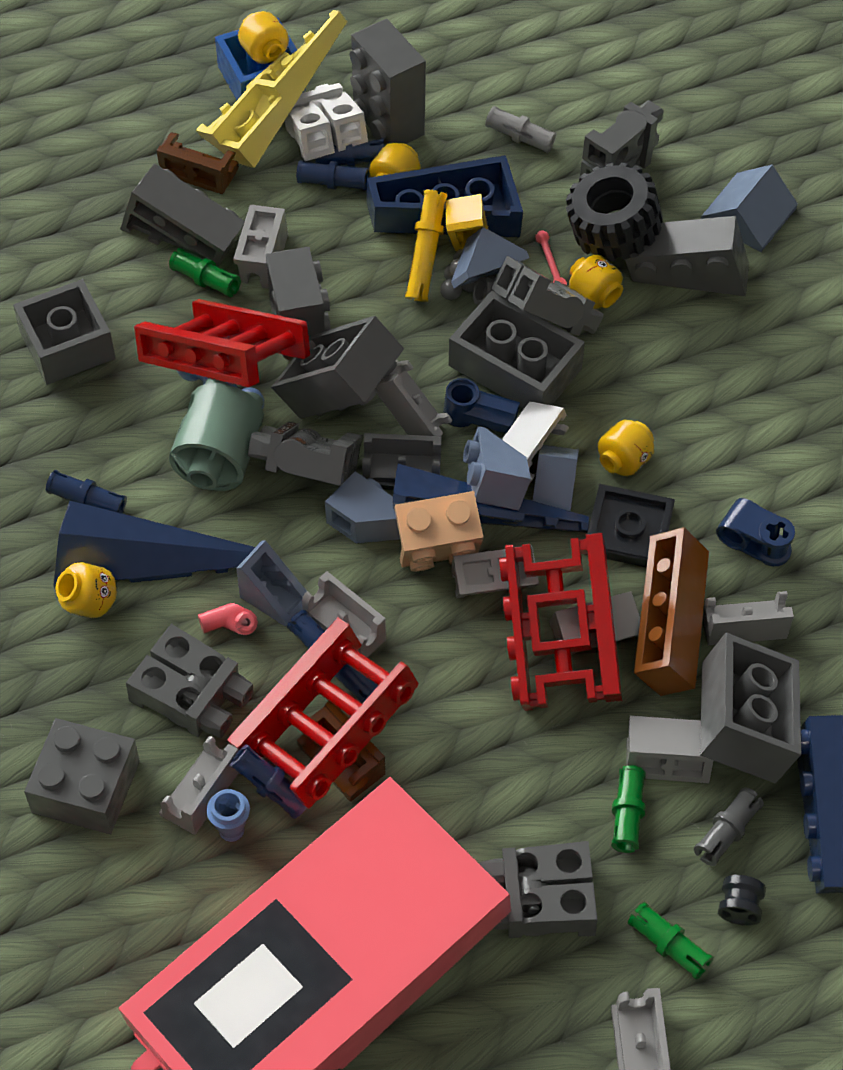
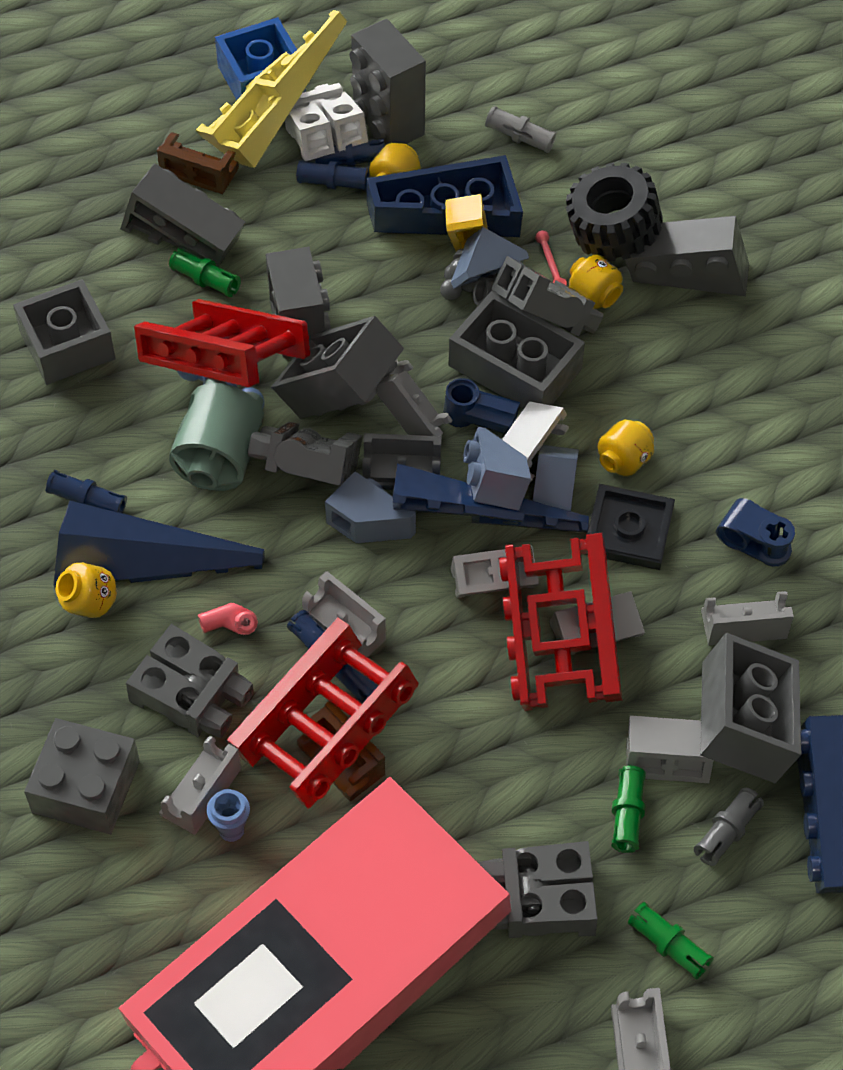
dark blue pin [230,745,306,819] -> none
light grey hinge [233,205,288,289] -> none
sand blue slope [236,540,307,626] -> none
yellow head [238,11,289,64] -> none
light nougat bracket [394,491,483,572] -> none
yellow pin [405,190,447,302] -> none
dark grey hips [579,101,664,182] -> none
dark orange brick [634,527,709,696] -> none
sand blue slope [701,164,798,252] -> none
black wheel [718,875,766,926] -> none

